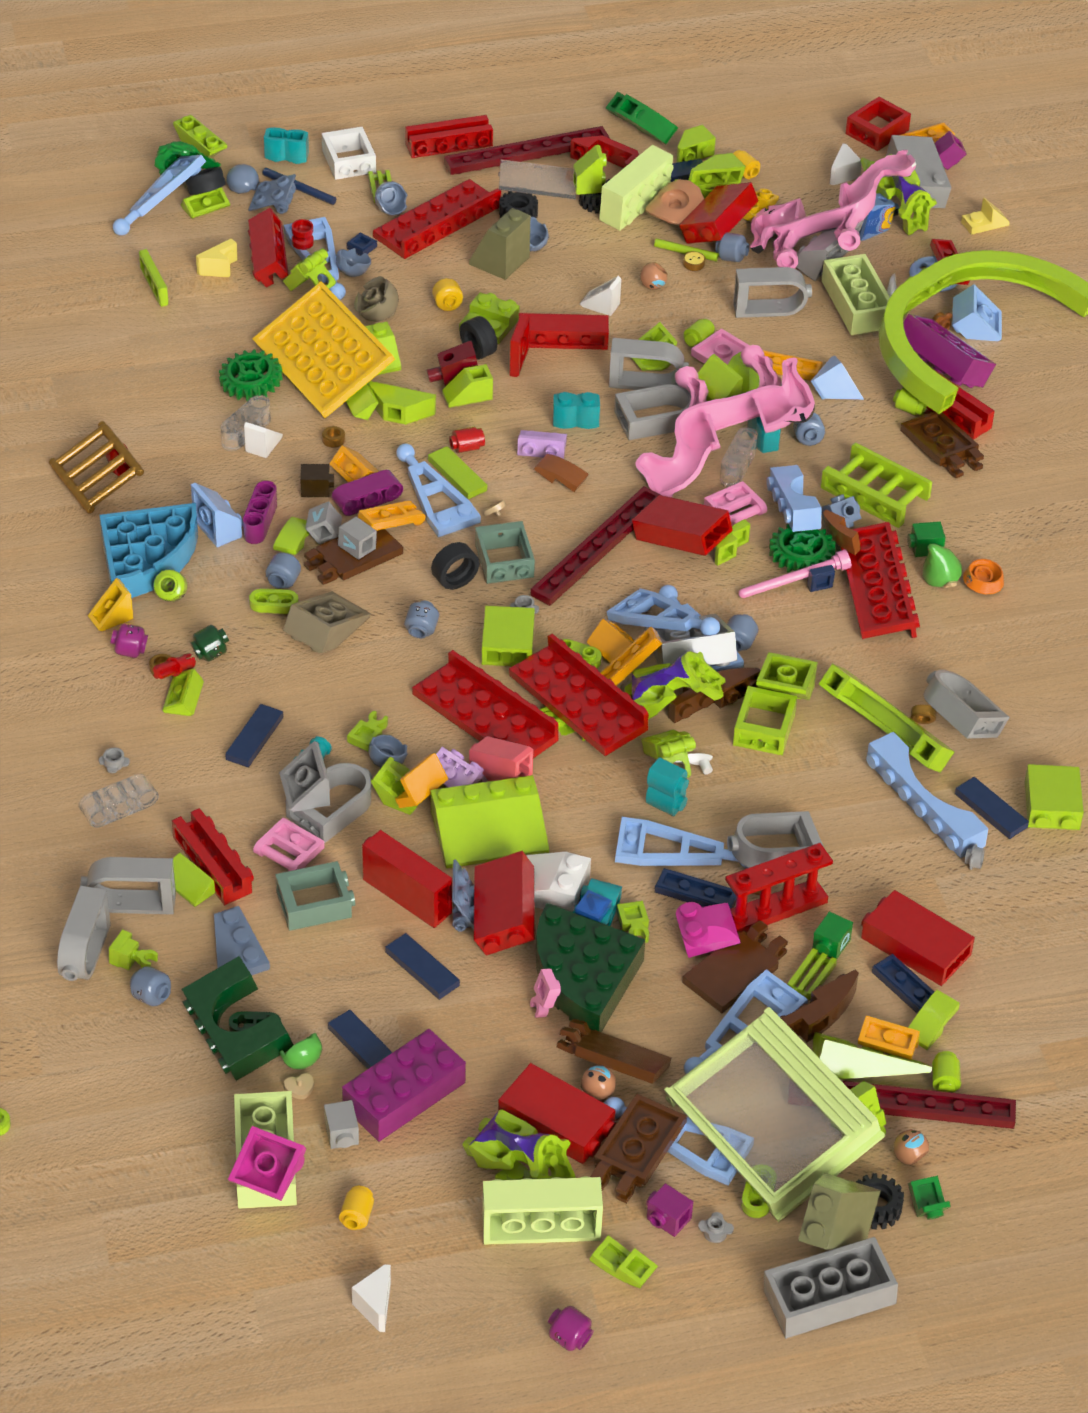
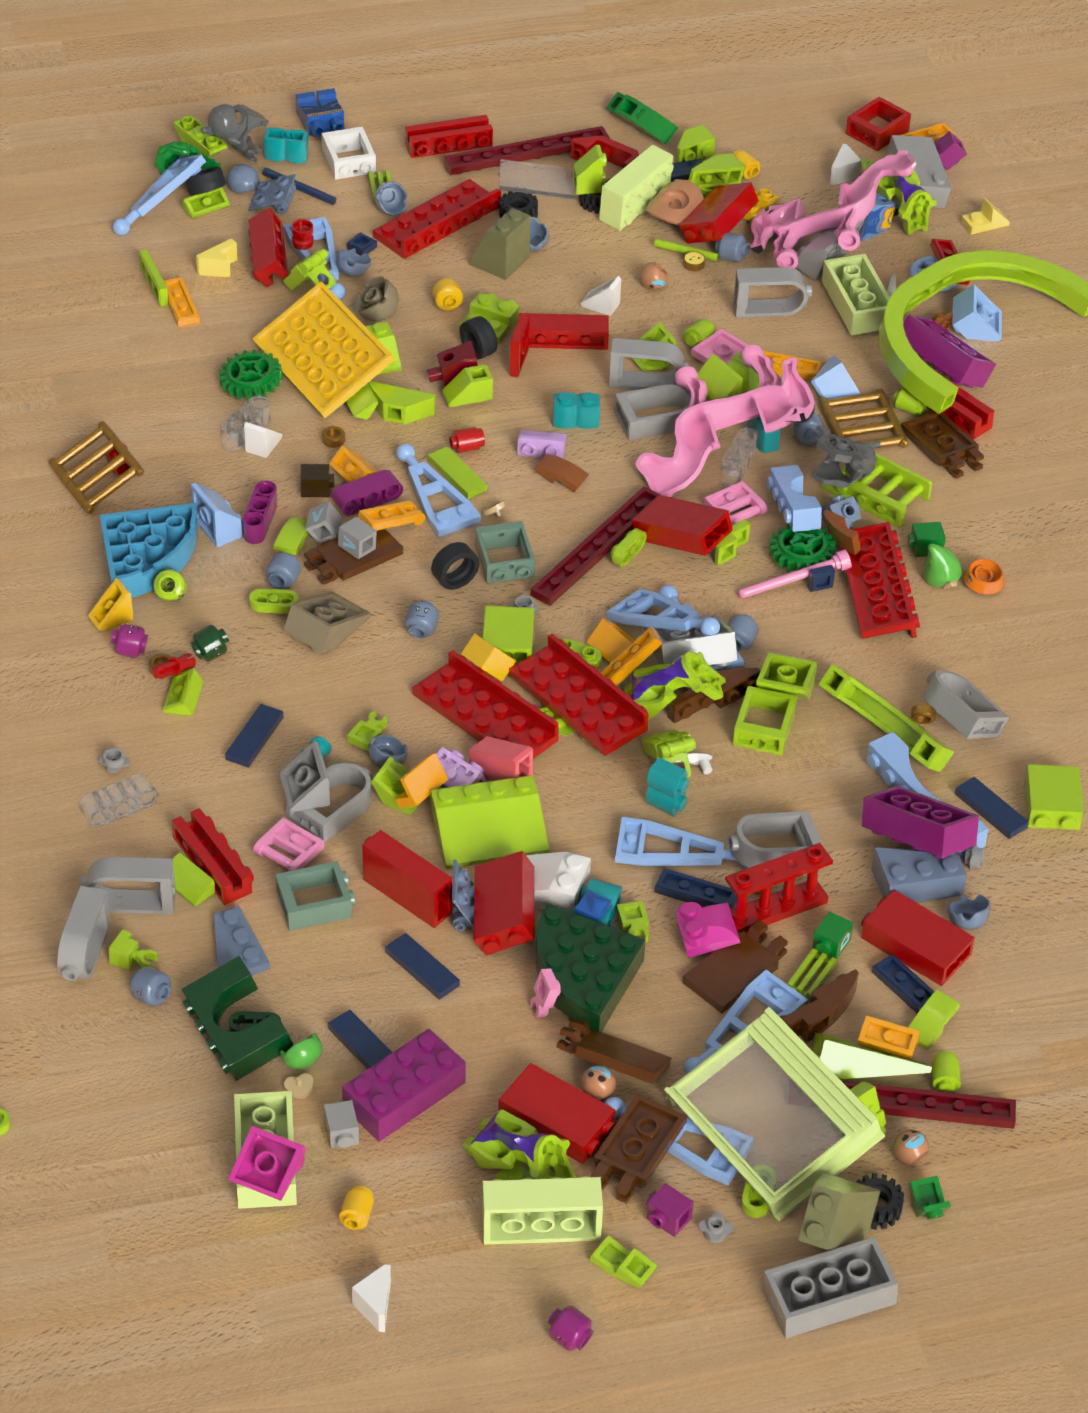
none -> light orange tile [164,277,200,327]
none -> dark grey helmet [201,104,269,162]
none -> blue hips [295,88,345,137]
none -> yellow slope [461,633,516,682]
none -> lime plate [611,528,647,568]
none -> dark grey helmet [812,425,881,488]
none -> pearl gold bar [819,388,908,449]
none -> magenta brick [861,786,979,858]
none -> sand blue wedge [872,847,967,903]
none -> sand blue hair [947,894,991,930]

